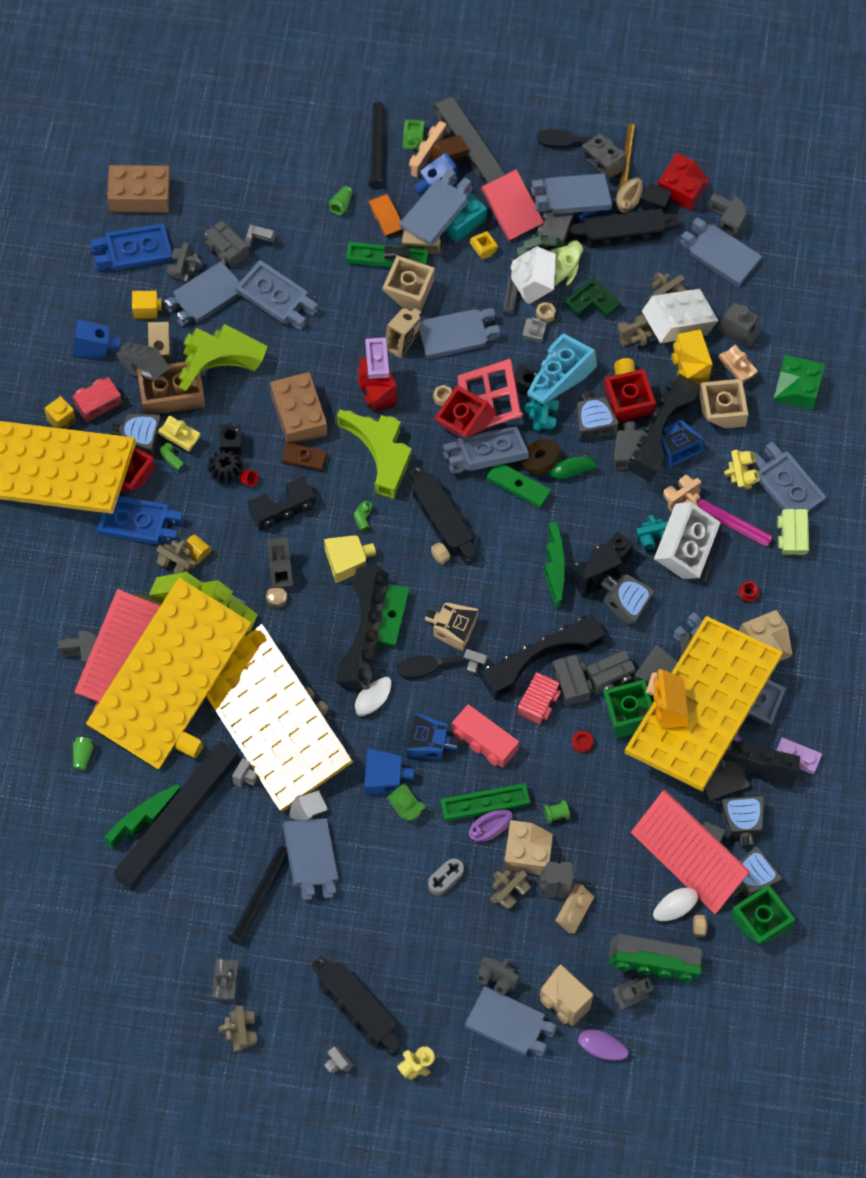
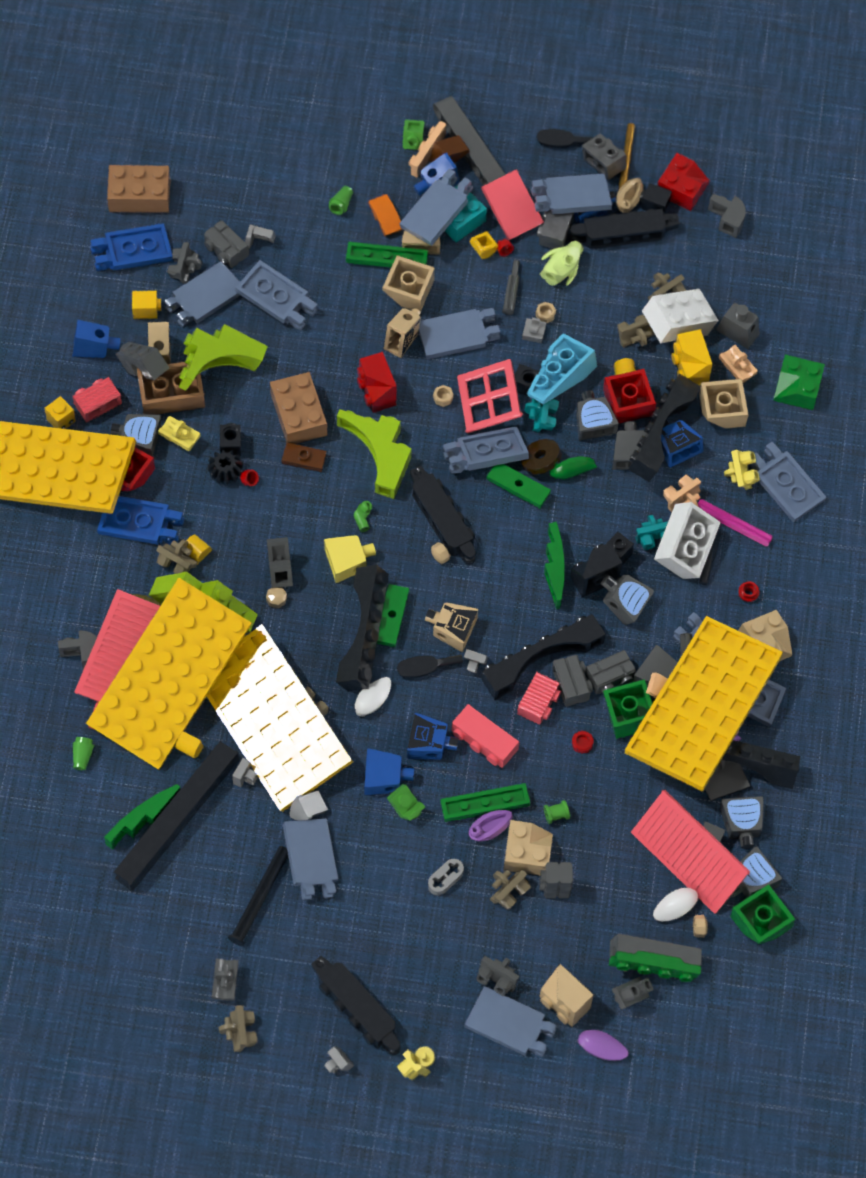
bright green arm [160,443,184,471] -> none
black arch [248,476,315,531] -> none
lavender plate [365,338,389,379] -> none
black axle [368,101,384,189] -> none
black pin [384,246,410,259] -> none
red slope [434,385,496,438] -> none
white slope [511,246,556,304] -> none
dark green plate [516,234,562,256] -> none
tan plate [555,884,594,934] -> none
dark green plate [564,277,621,318] -> none
light orange slope [653,669,688,729] -> none
sand blue tile [680,217,762,287] -> none
yellowish green brick [777,509,809,555] -> none
lavender plate [777,738,822,775] -> none
none -> red hinge [497,239,514,256]

